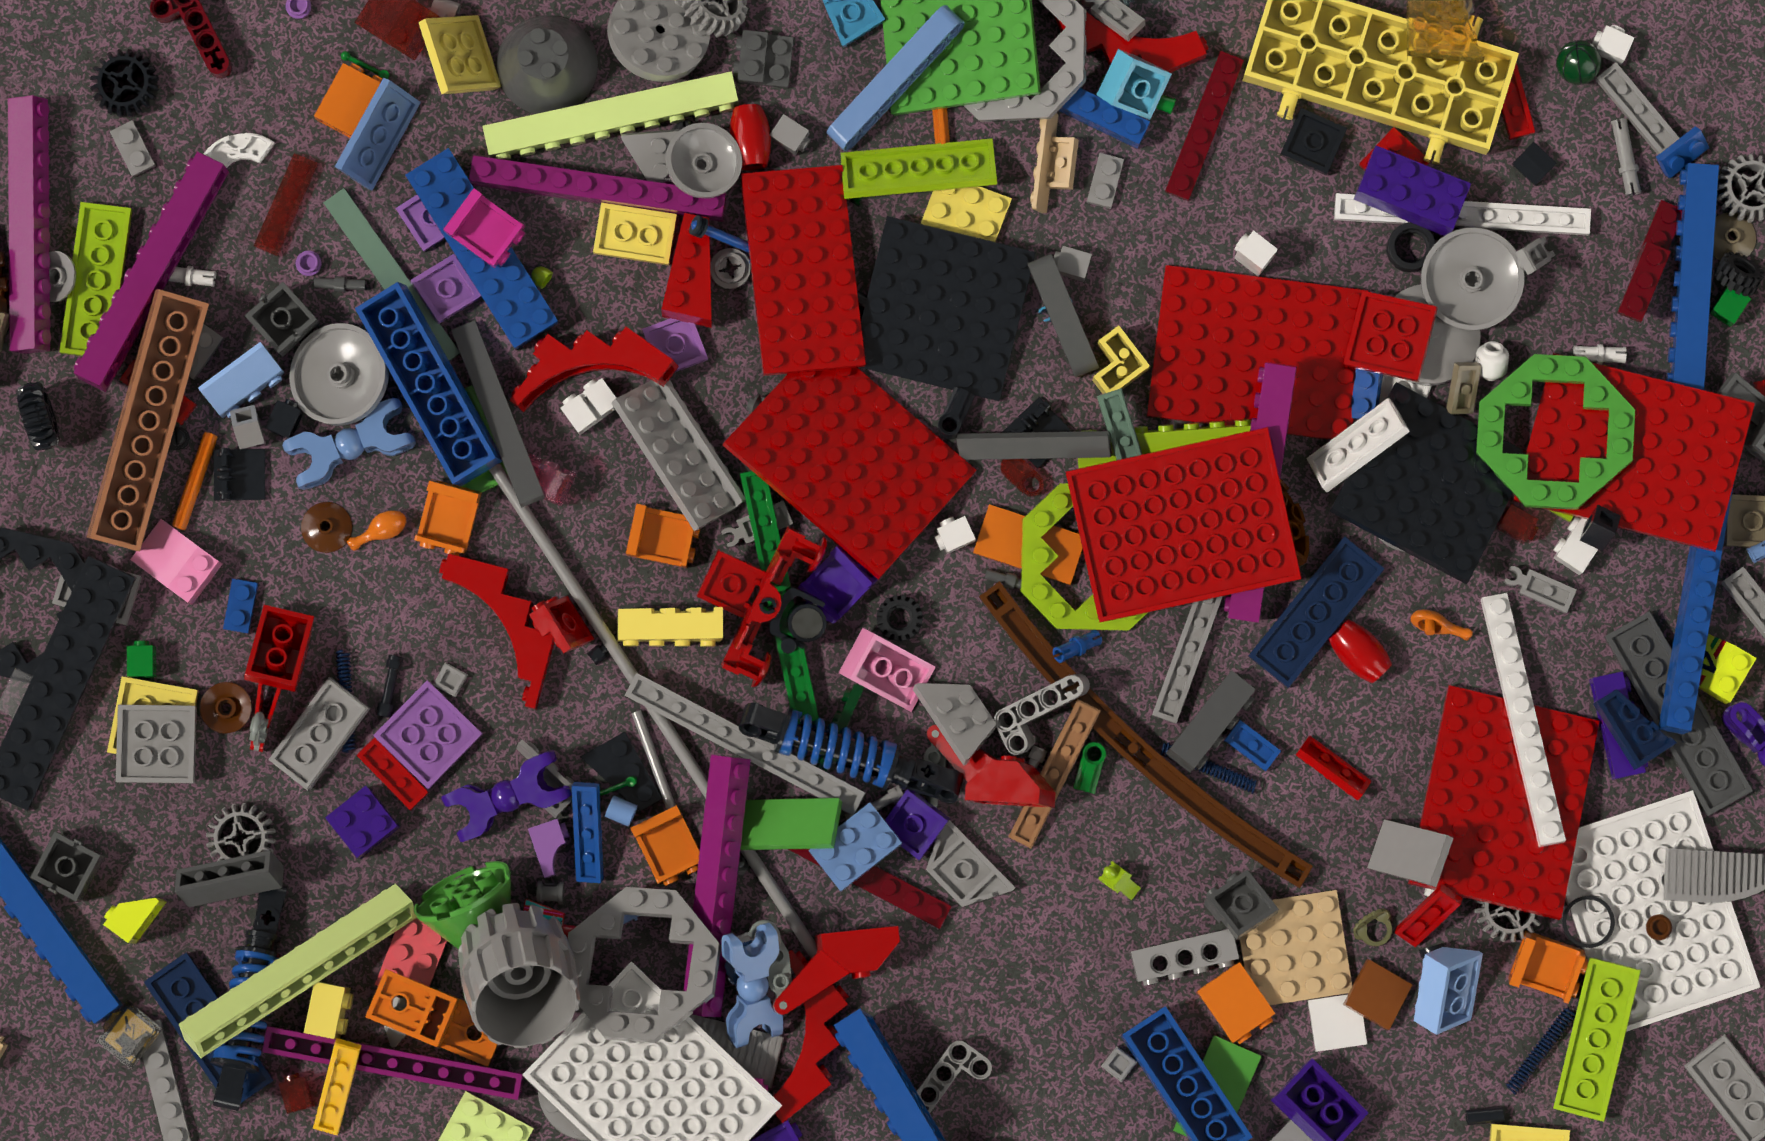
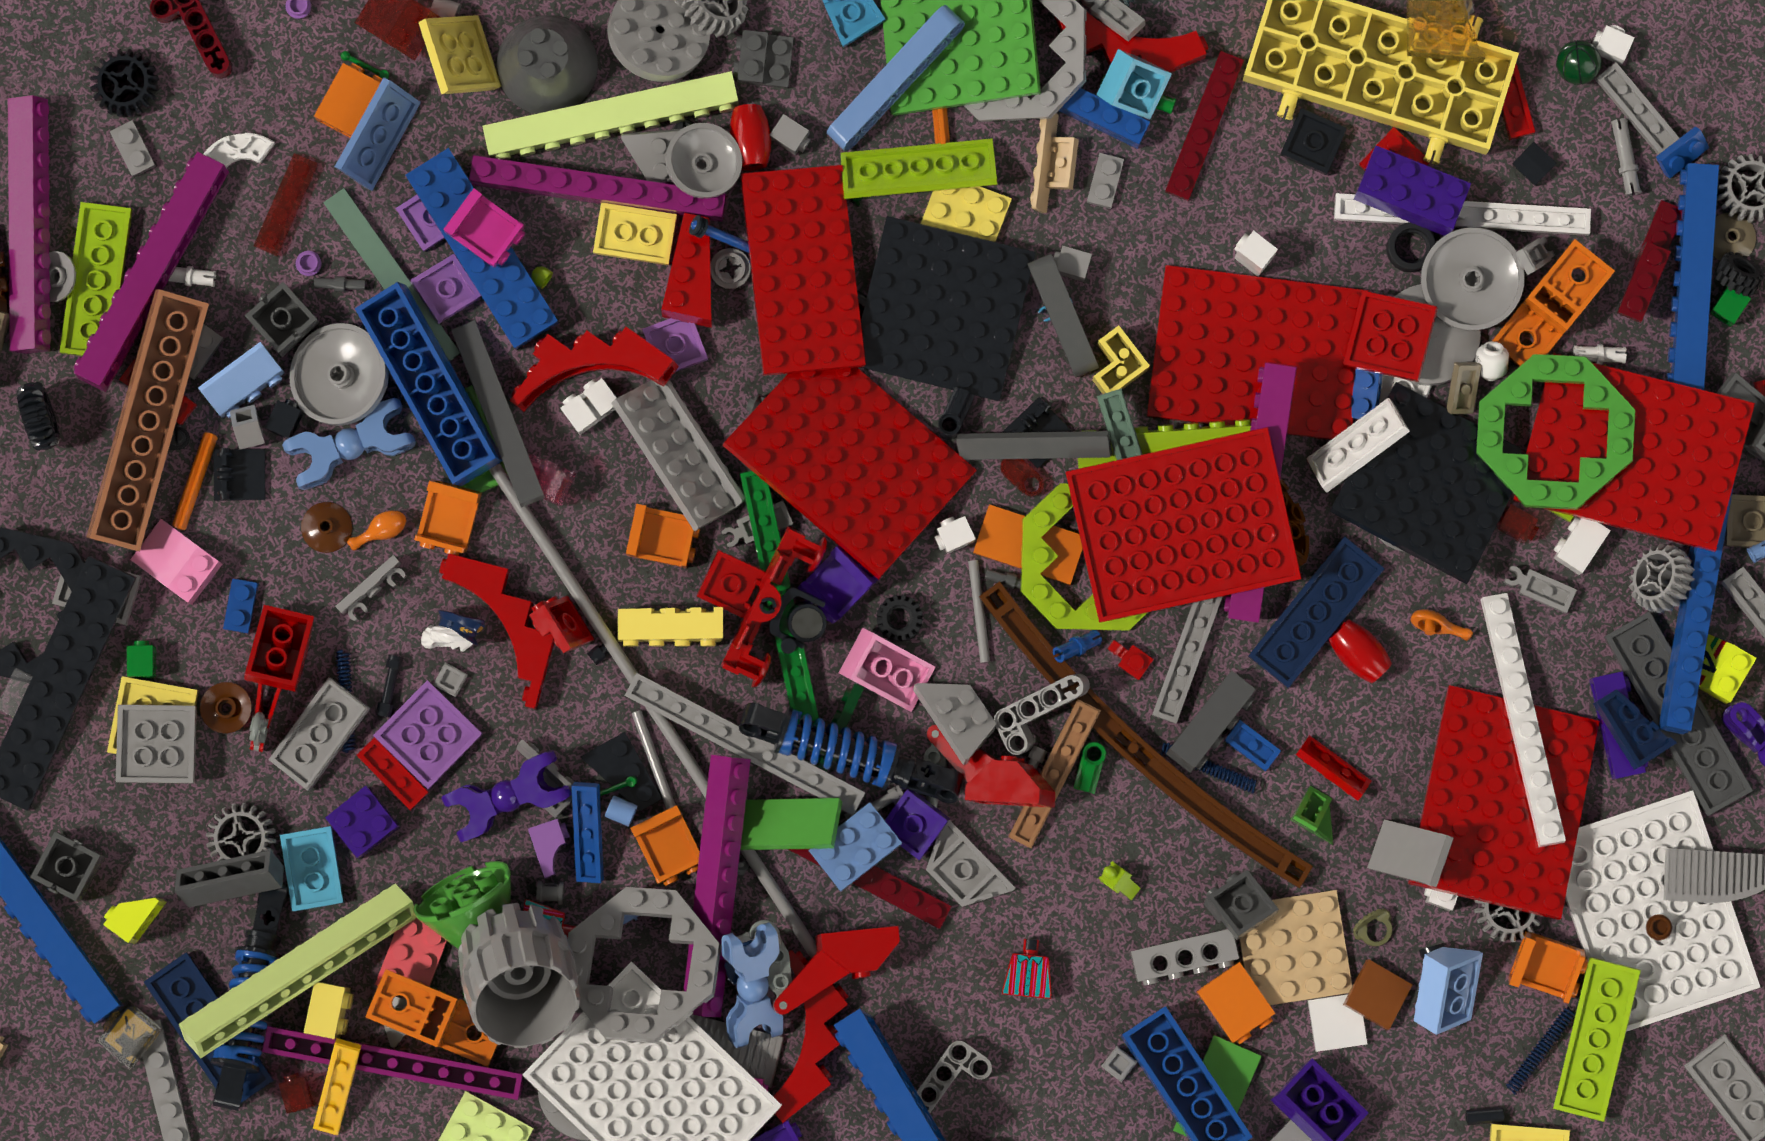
red plate [1395,884,1463,947] -> none
black piece [1562,896,1615,948] -> none
black brick [1580,505,1621,551] -> none
none -> medium azure plate [280,826,344,912]
none -> light grey plate [335,555,407,622]
none -> piece [421,610,485,652]
none -> light grey bar [968,560,991,663]
none -> torso [1002,939,1052,999]
none -> red plate [1107,640,1154,680]
none -> bright green slope [1290,786,1333,845]
none -> orange bracket [1492,239,1615,367]
none -> light grey gear [1629,544,1695,613]

